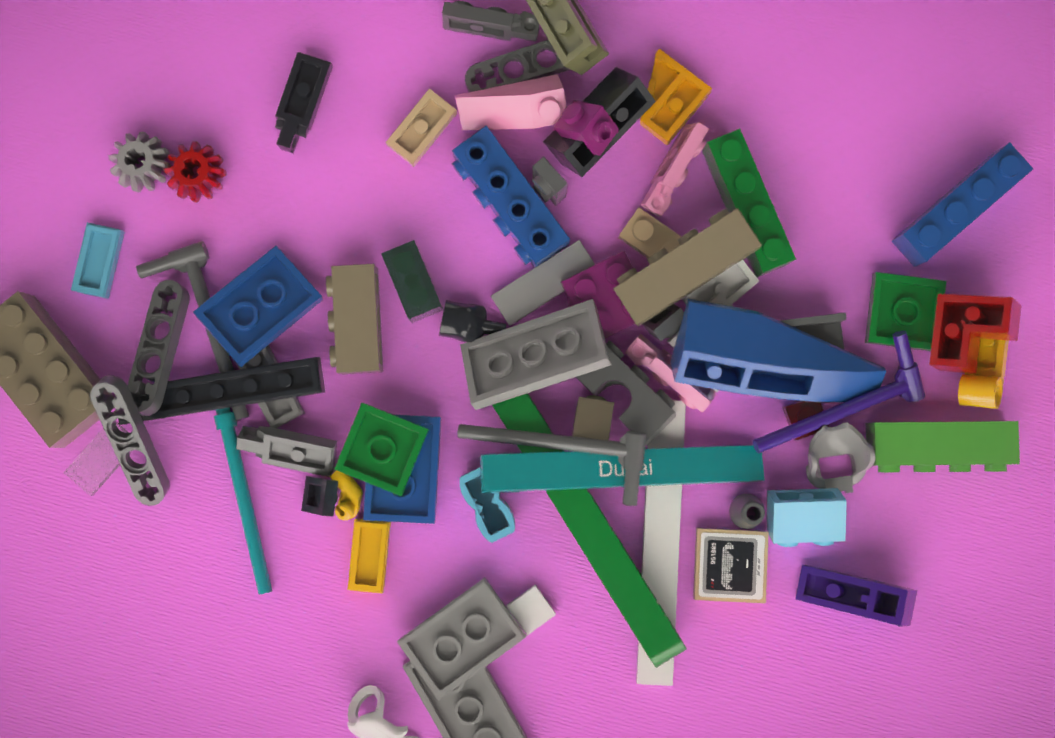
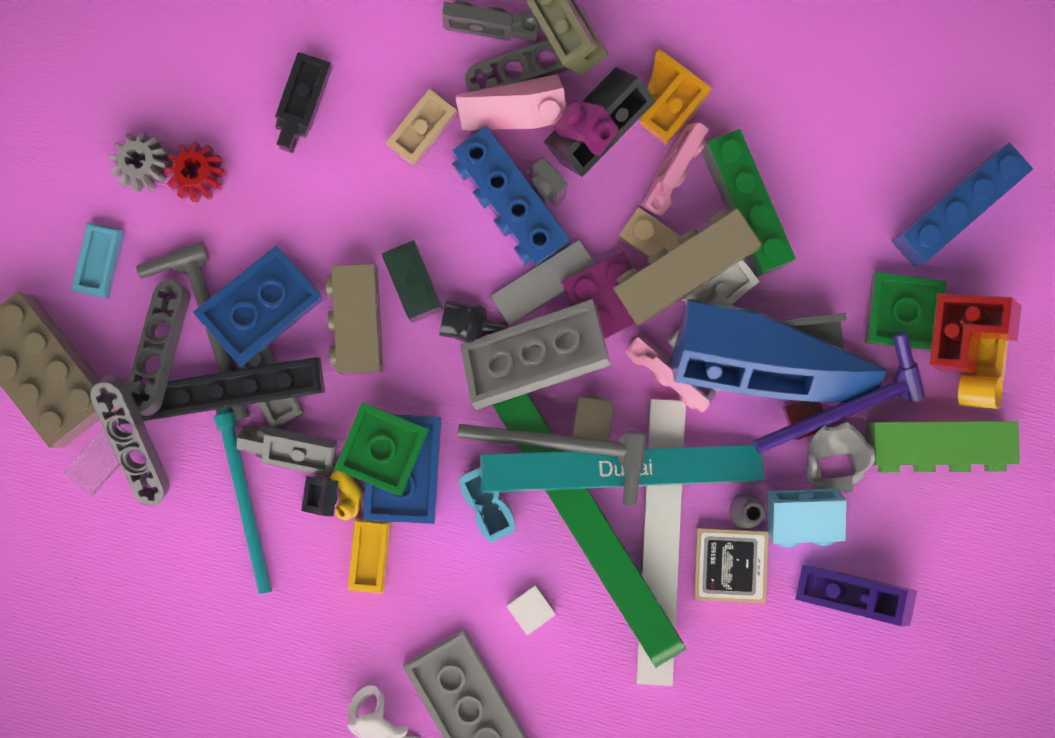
light grey tile [397,577,526,701] -> none
dark grey arch [576,340,676,446] -> none
dark grey plate [642,304,684,341] -> none

